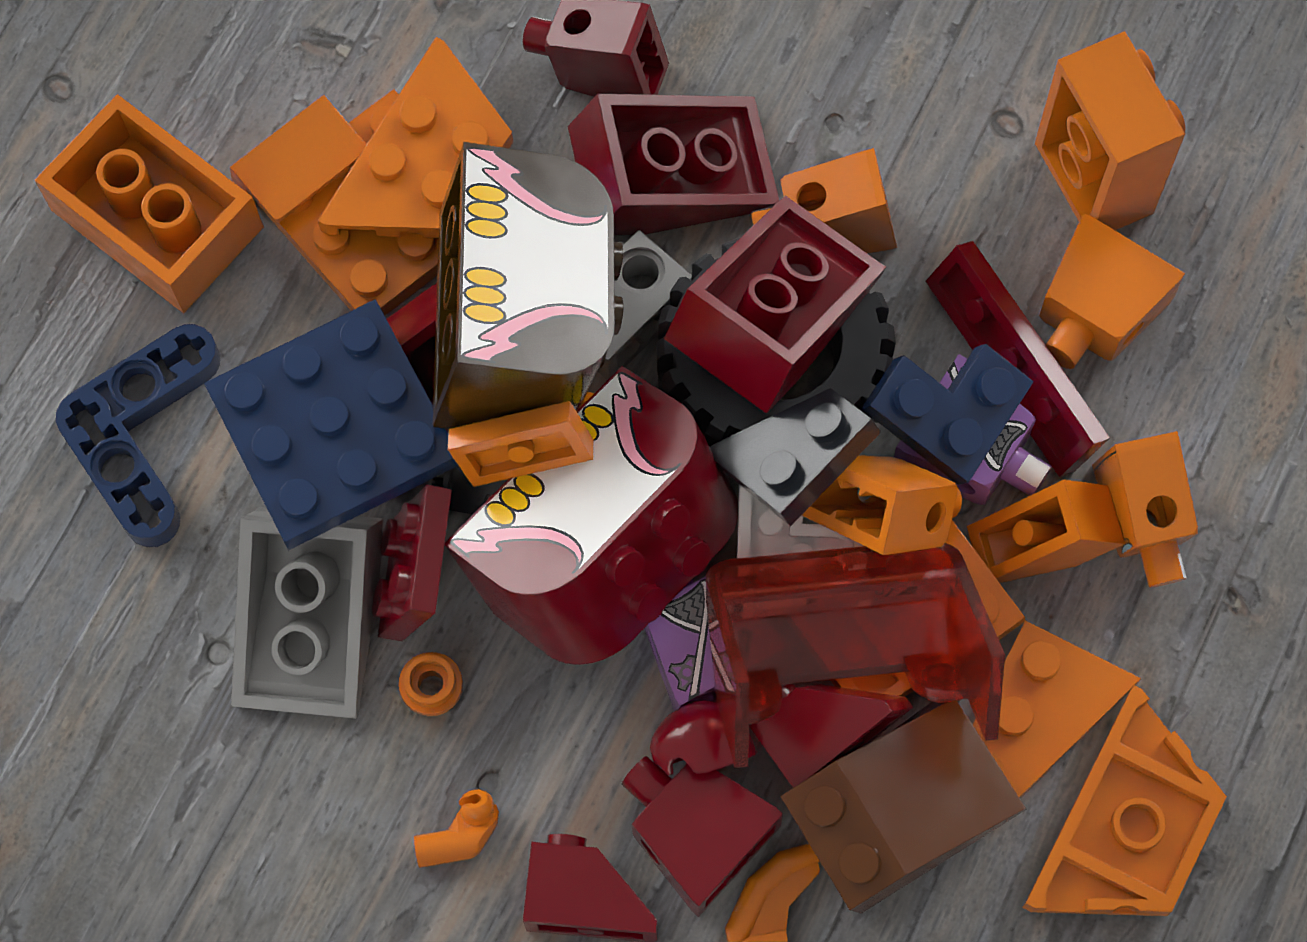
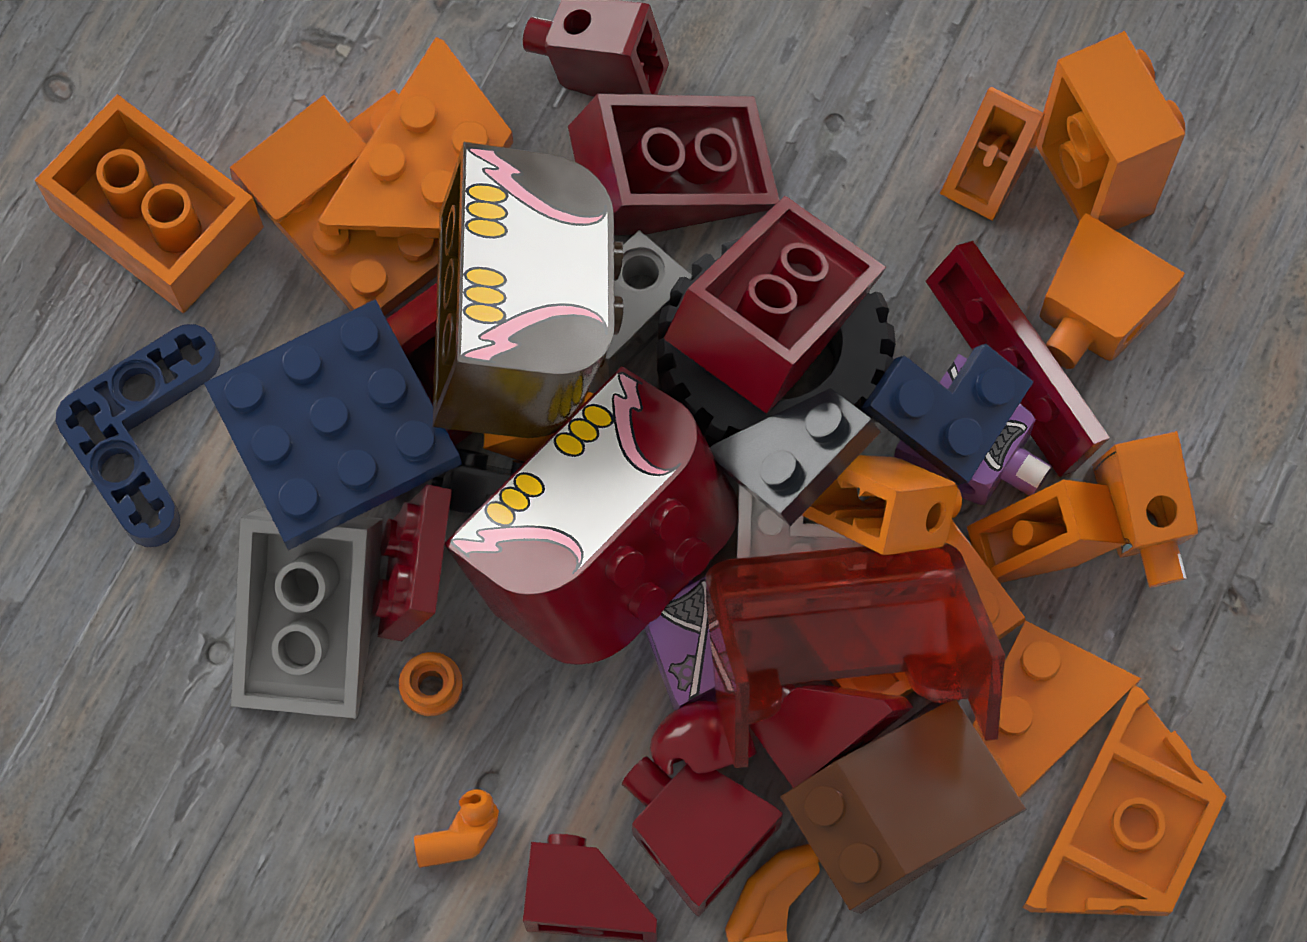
orange plate [448,401,594,487] -> none
orange torso [751,148,897,253] -> none
none -> orange slope [940,87,1045,221]

